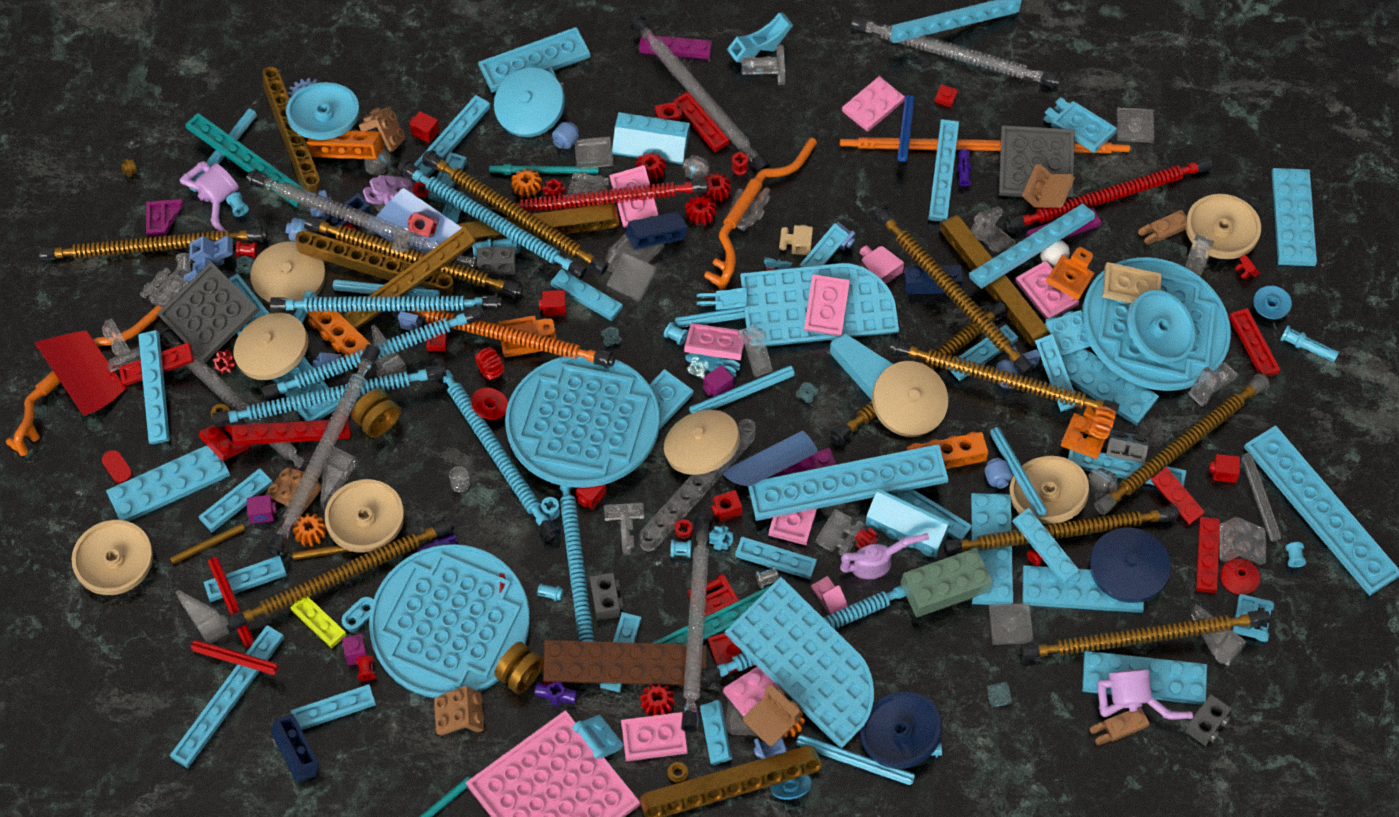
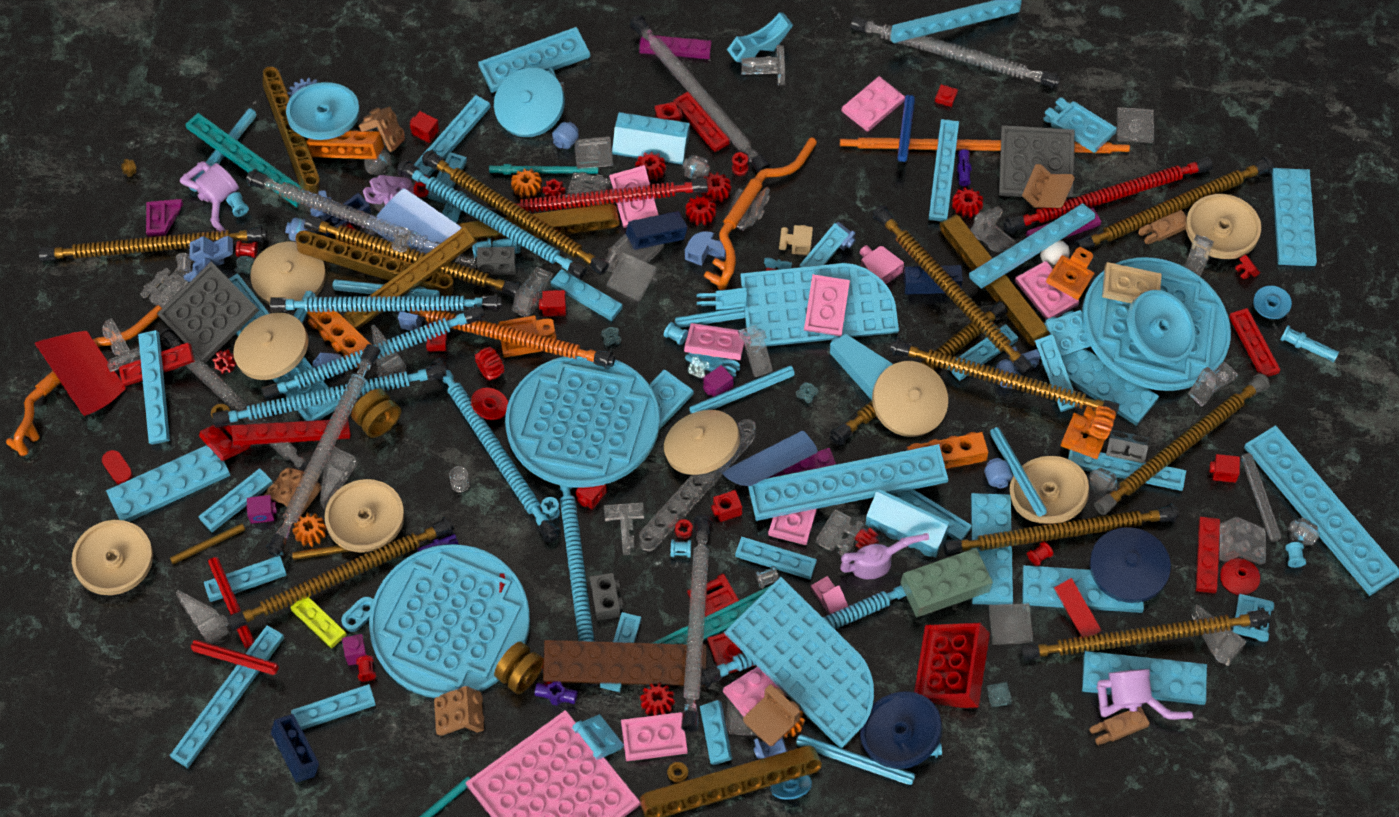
brick [408,212,439,238] -> none
medium azure pin [537,583,564,602] -> none
medium azure gear [709,526,733,550] -> none
medium azure plate [1012,508,1079,583] -> none
red plate [1151,467,1205,525] -> none
dark grey brick [1185,695,1232,746] -> none
none -> clear slope [512,267,554,317]
none -> medium blue brick [685,232,726,266]
none -> red slope [914,623,990,708]
none -> red gear [952,187,983,219]
none -> red tile [1054,578,1102,640]
none -> pearl gold hose [1075,156,1274,251]
none -> clear head [1288,517,1320,547]

